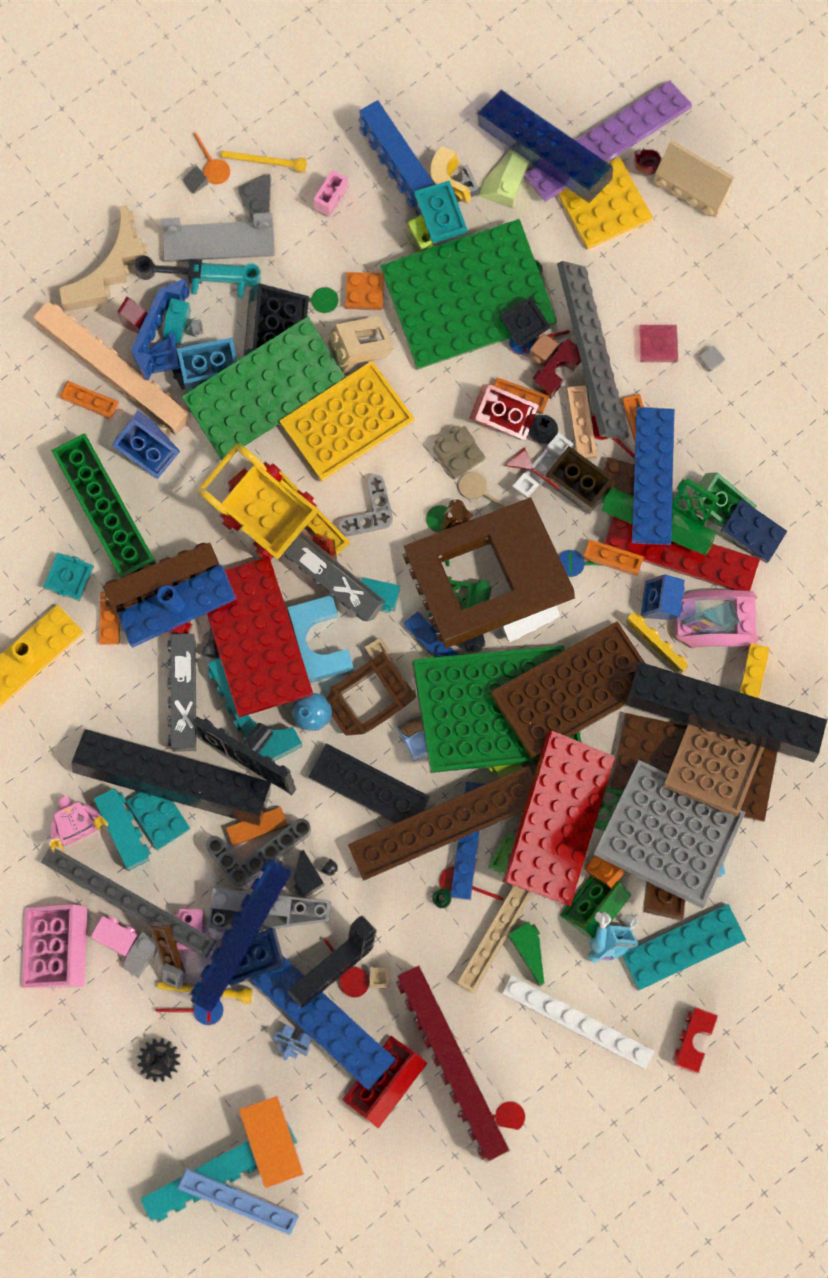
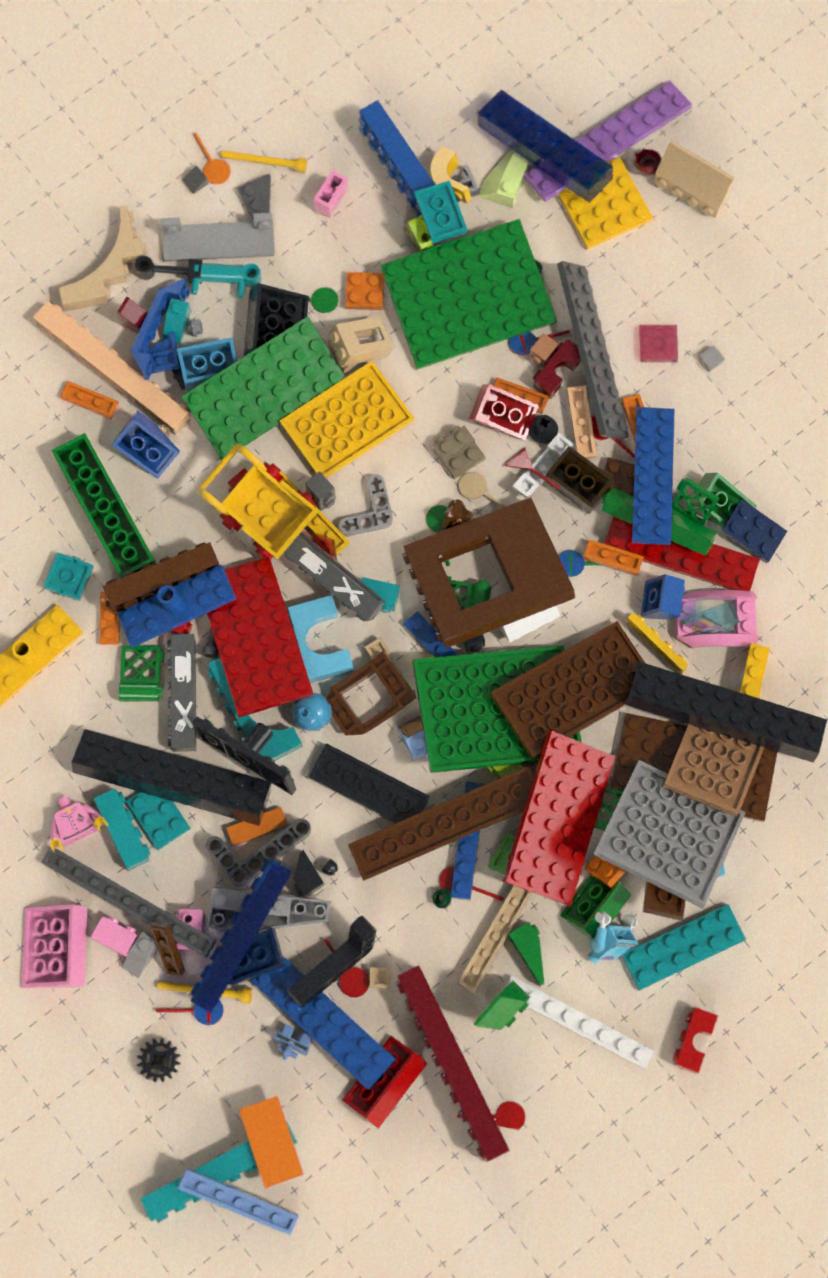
light grey tile [162,963,183,989] -> none
black plate [499,296,551,348] -> none
none -> green piece [119,646,164,702]
none -> dark grey brick [305,471,336,511]
none -> green slope [473,981,530,1030]

